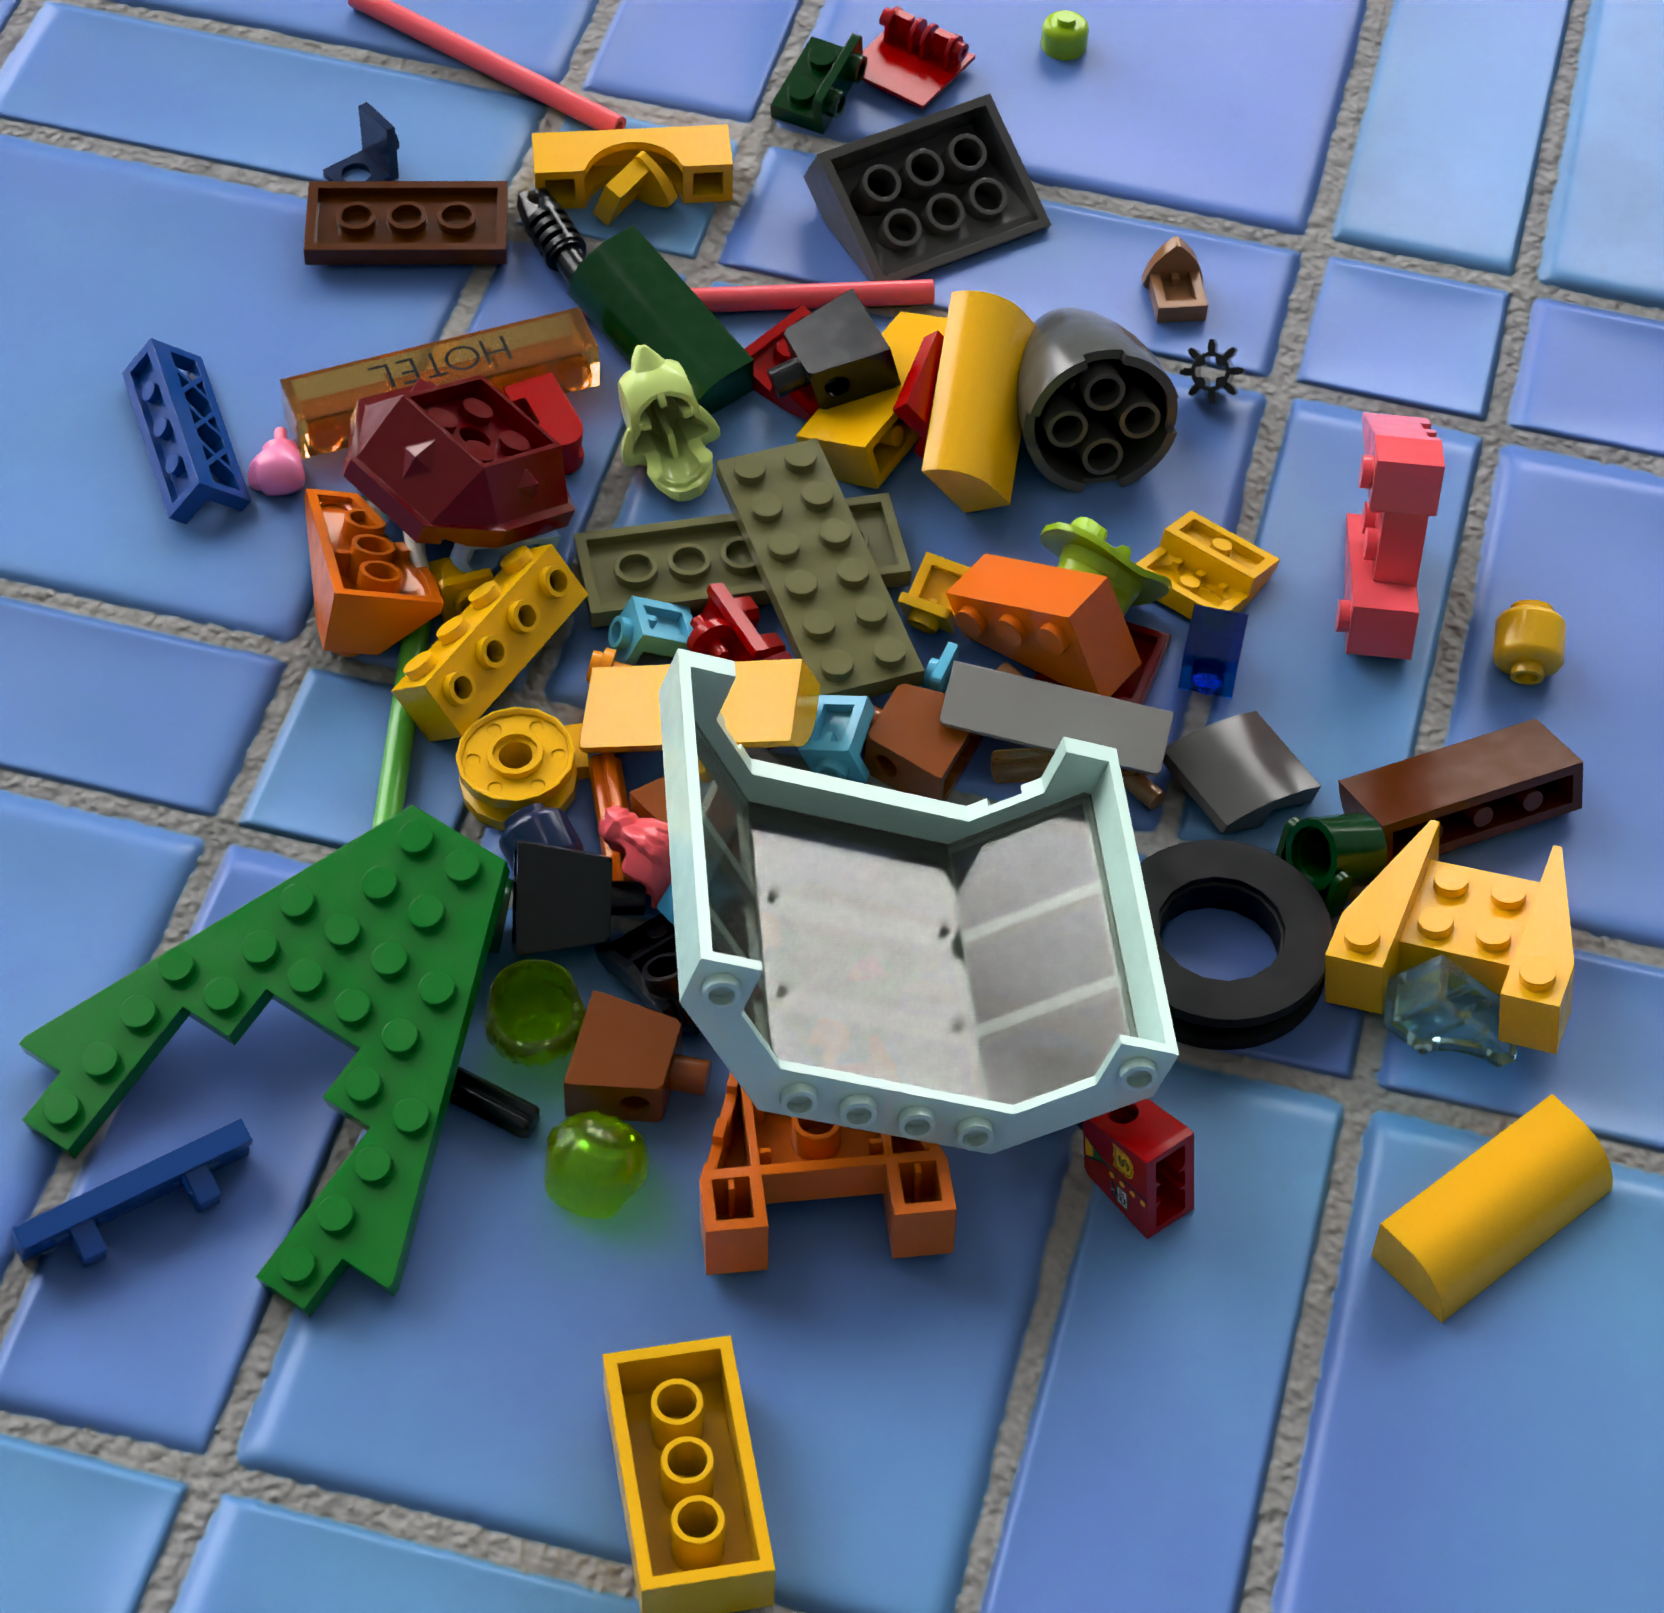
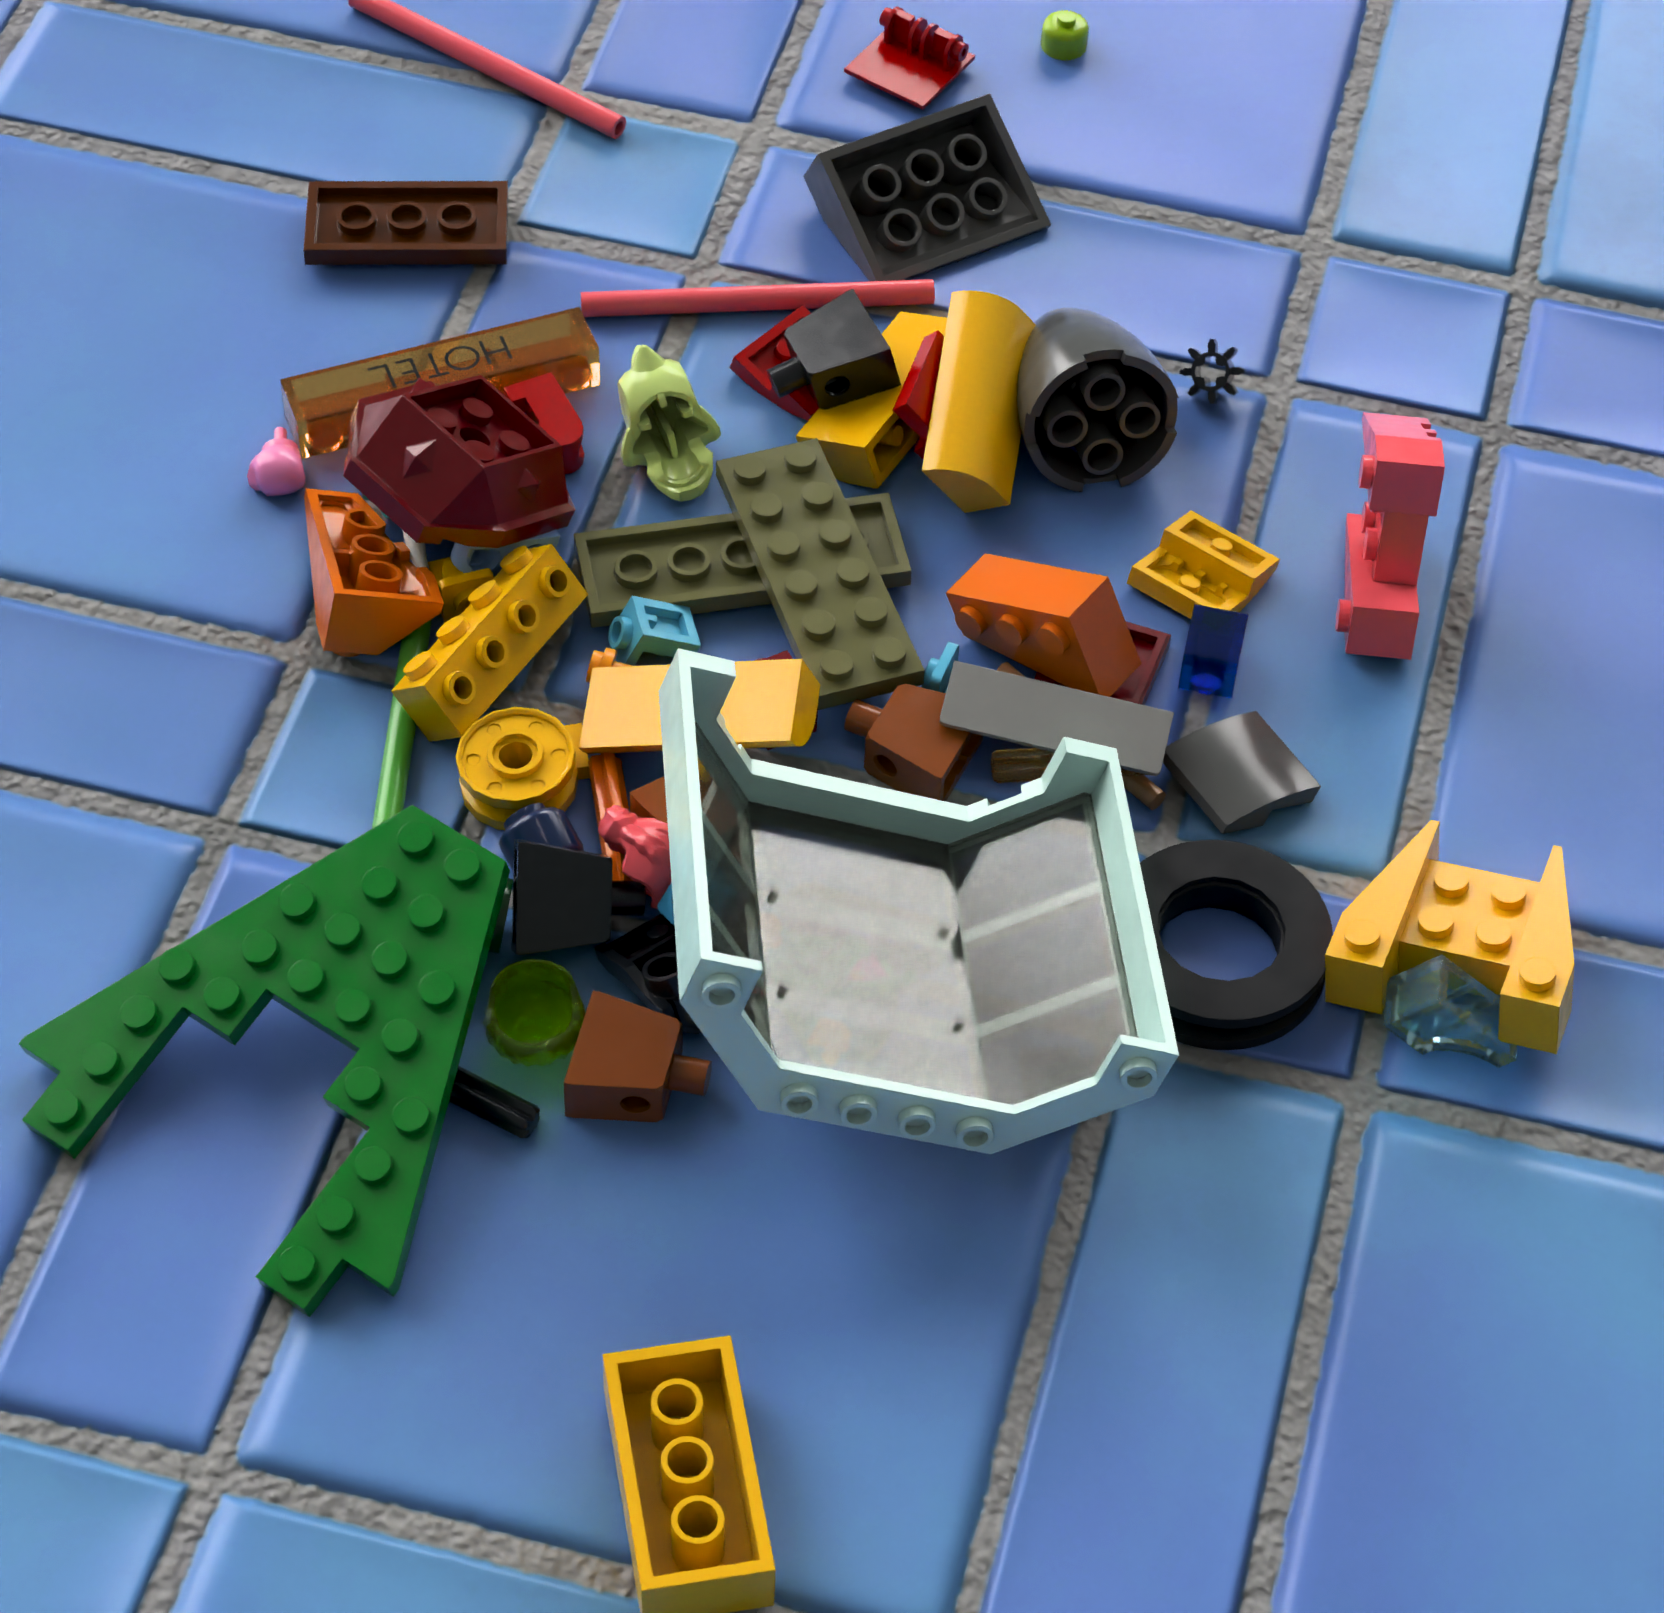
blue hinge [11,1118,252,1268] -> none
blue fence [122,338,251,524] -> none
dark blue bracket [323,102,399,181] -> none
black hinge [516,188,586,287] -> none
yellow arch [532,124,733,209] -> none
clear neon green hair [544,1110,650,1219] -> none
dark green brick [568,225,754,415] -> none
yellow tile [592,151,678,226] -> none
red hips [686,582,785,662] -> none
orange wedge [699,1038,957,1275] -> none
dark green bracket [770,33,868,134] -> none
medium azure bracket [798,695,875,784] -> none
yellow bracket [897,551,971,634] -> none
lime hat [1039,517,1172,616] -> none
red torso [1076,1098,1194,1239] -> none
medium nougat tile [1141,236,1208,323] -> none
dark green piece [1275,813,1387,919] -> none
reddish brown brick [1338,718,1583,867] -> none
yellow brick [1371,1094,1613,1323] -> none
yellow head [1493,600,1566,685] -> none

